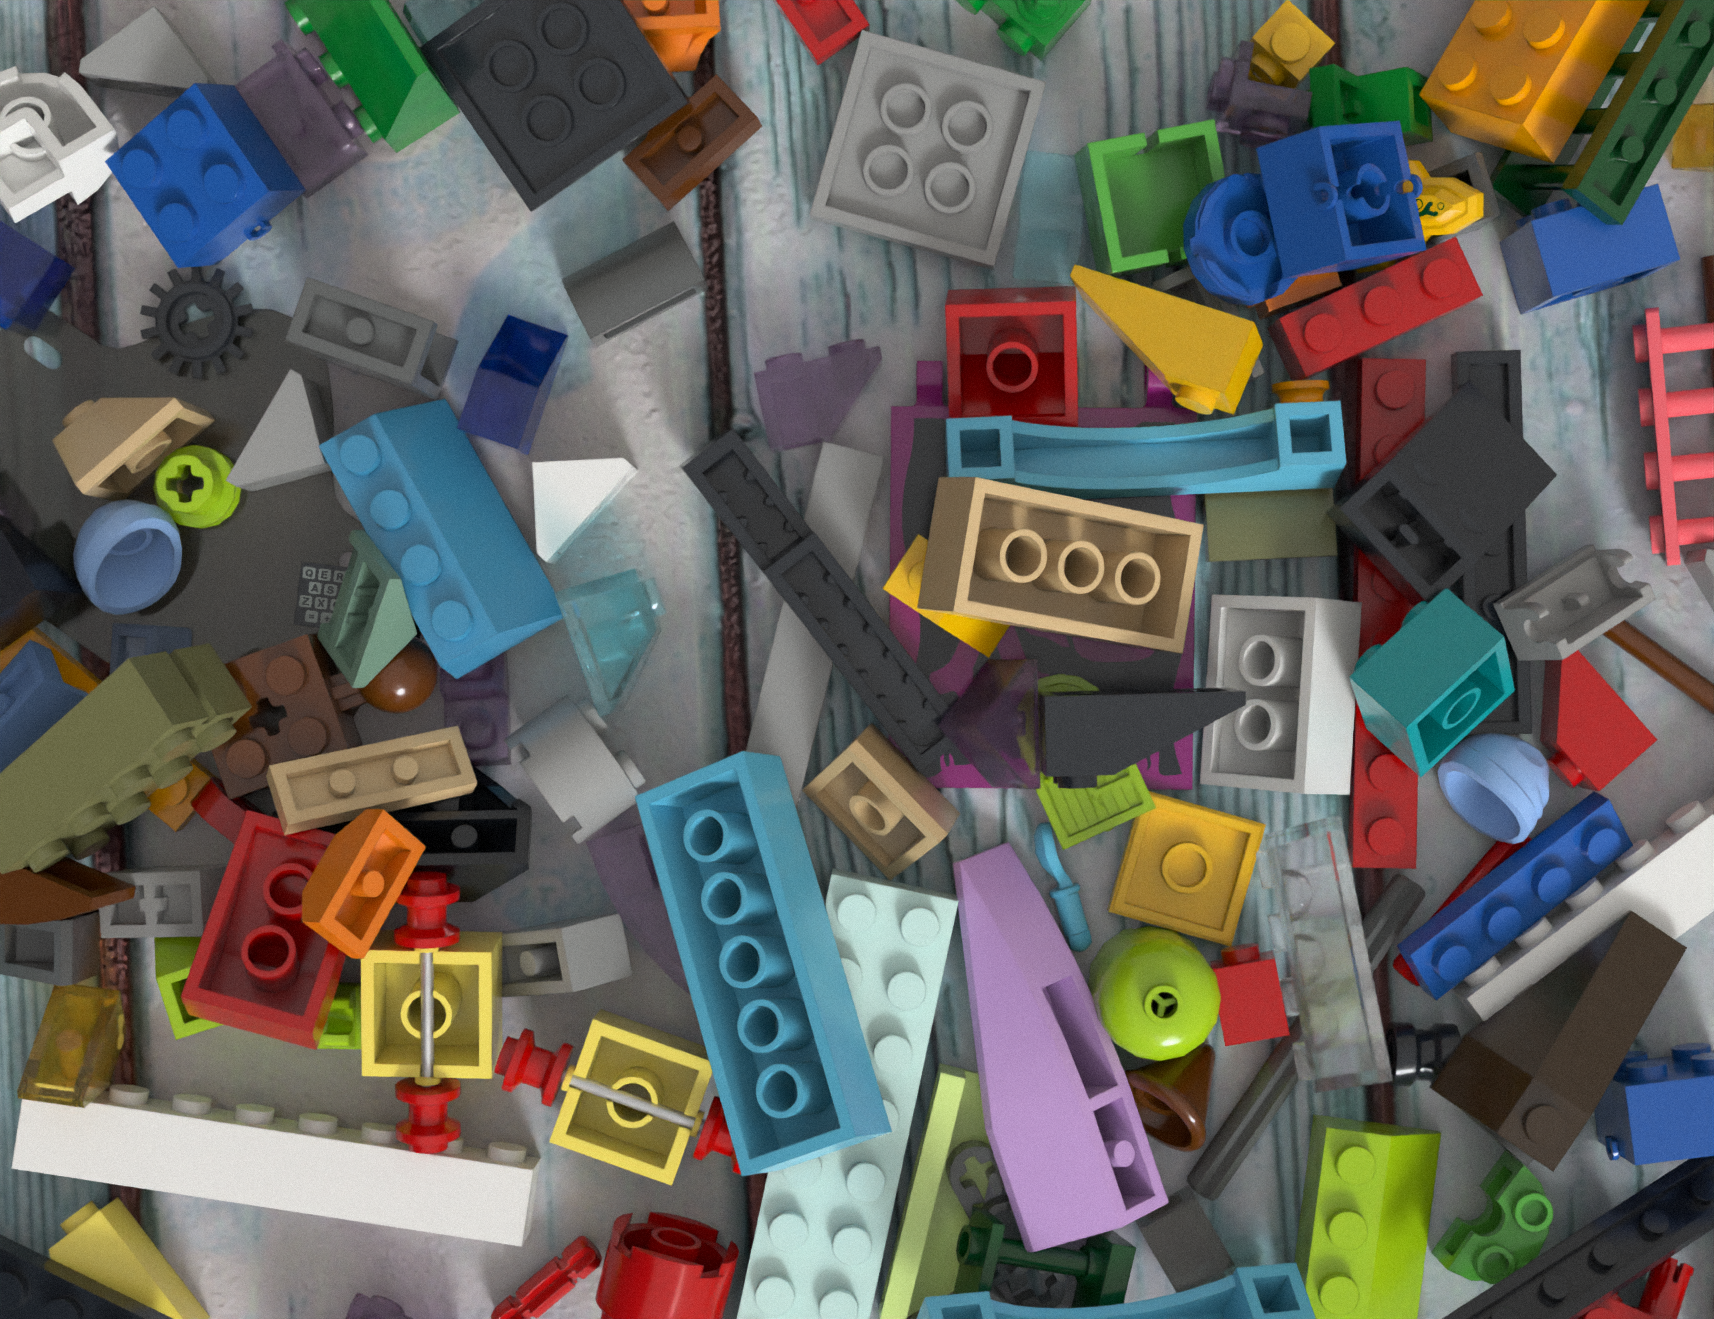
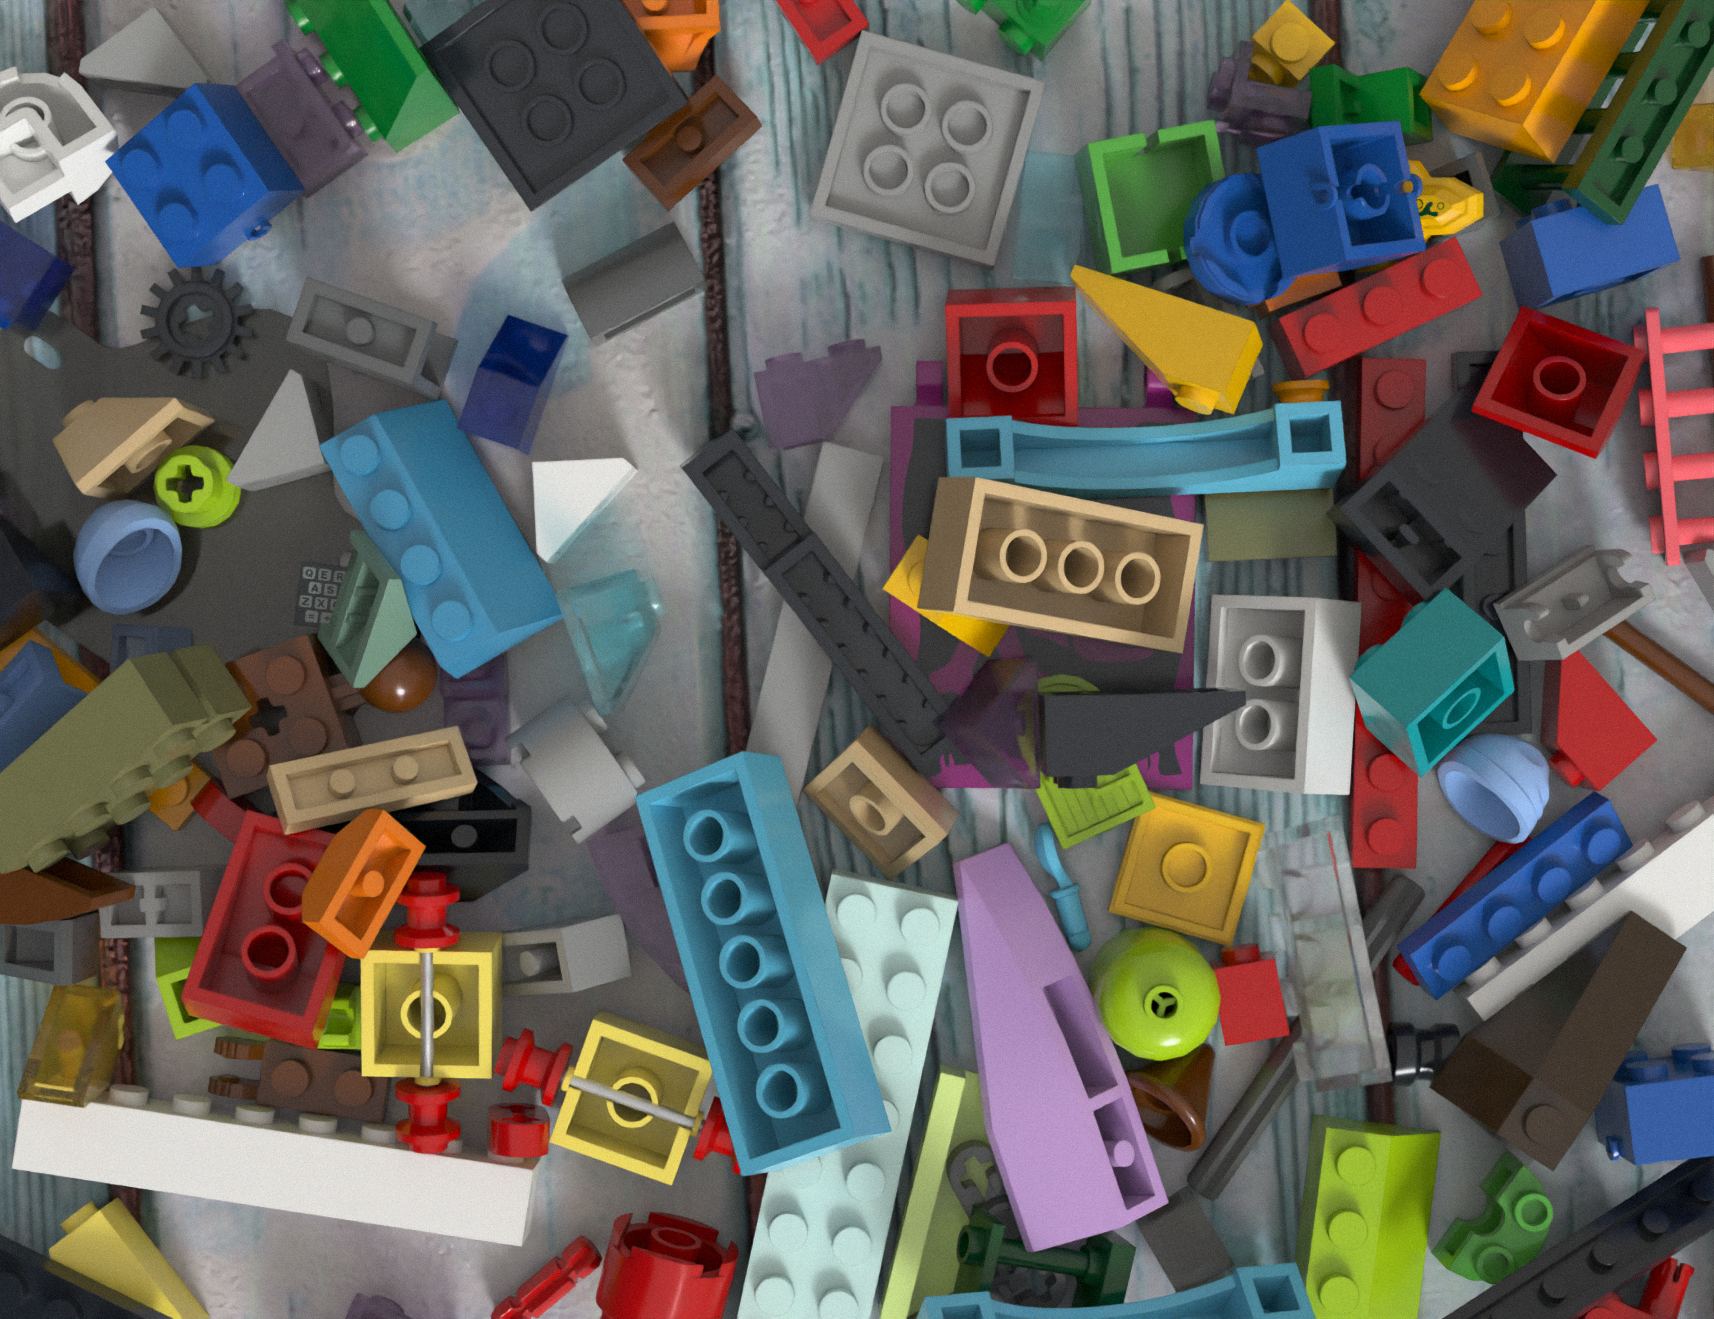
none -> reddish brown hinge [208,1036,392,1124]
none -> red beam [487,1103,550,1158]
none -> red slope [1471,305,1646,459]

